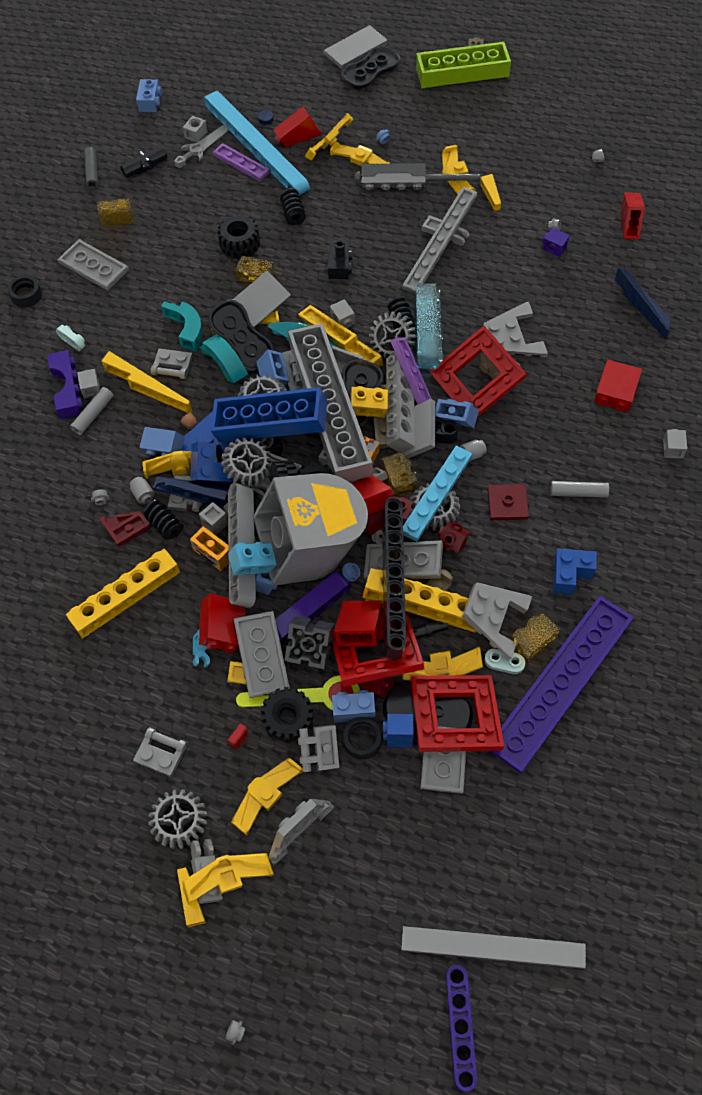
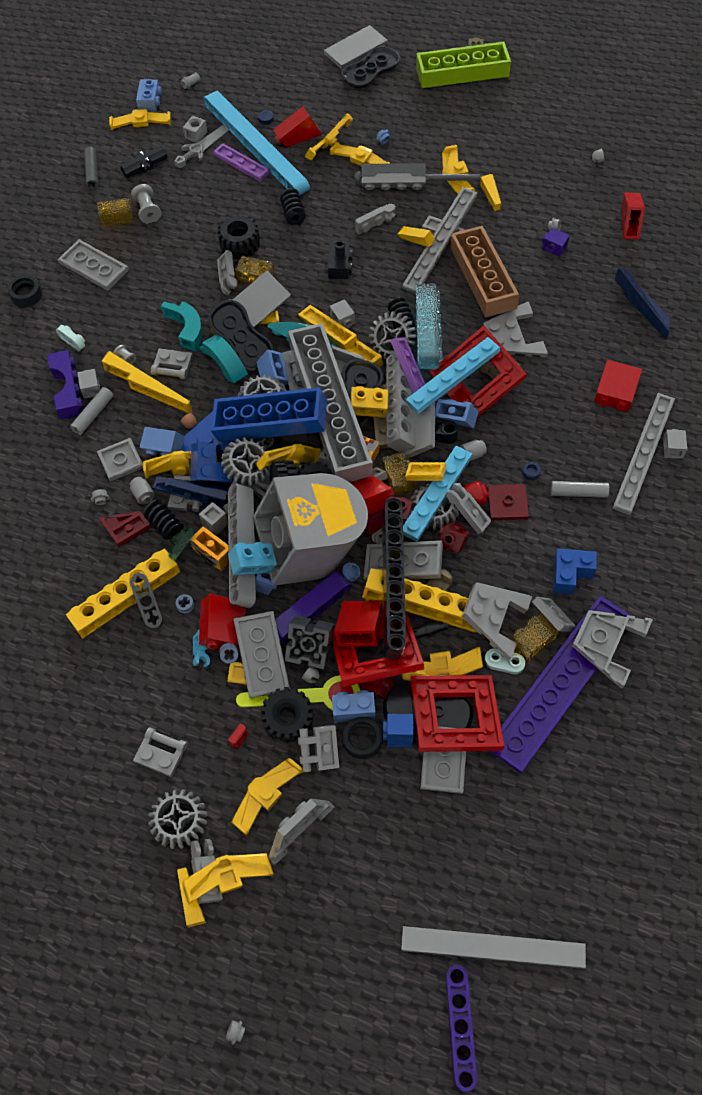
none -> light grey tile [97,438,143,481]
none -> yellow plate [109,109,171,130]
none -> light grey bush [113,345,136,365]
none -> dark grey beam [129,573,162,628]
none -> light grey piece [131,184,161,224]
none -> clear green wing [168,527,196,561]
none -> sand blue bush [176,594,194,614]
none -> light grey pin [181,72,201,89]
none -> light grey hinge [217,250,237,295]
none -> sand blue bush [219,643,238,663]
none -> yellow plate [256,444,321,470]
none -> light grey hinge [302,666,319,683]
none -> light grey hinge [355,203,396,235]
none -> yellow piece [398,226,435,247]
none -> yellow plate [405,462,447,481]
none -> medium azure plate [406,337,500,414]
none -> light grey hinge [446,483,491,534]
none -> medium nougat brick [451,226,519,317]
none -> red head [464,481,490,506]
none -> dark blue tile [522,462,541,480]
none -> light grey tile [532,597,576,632]
none -> light grey wing [572,610,653,689]
none -> light grey tile [612,393,675,515]

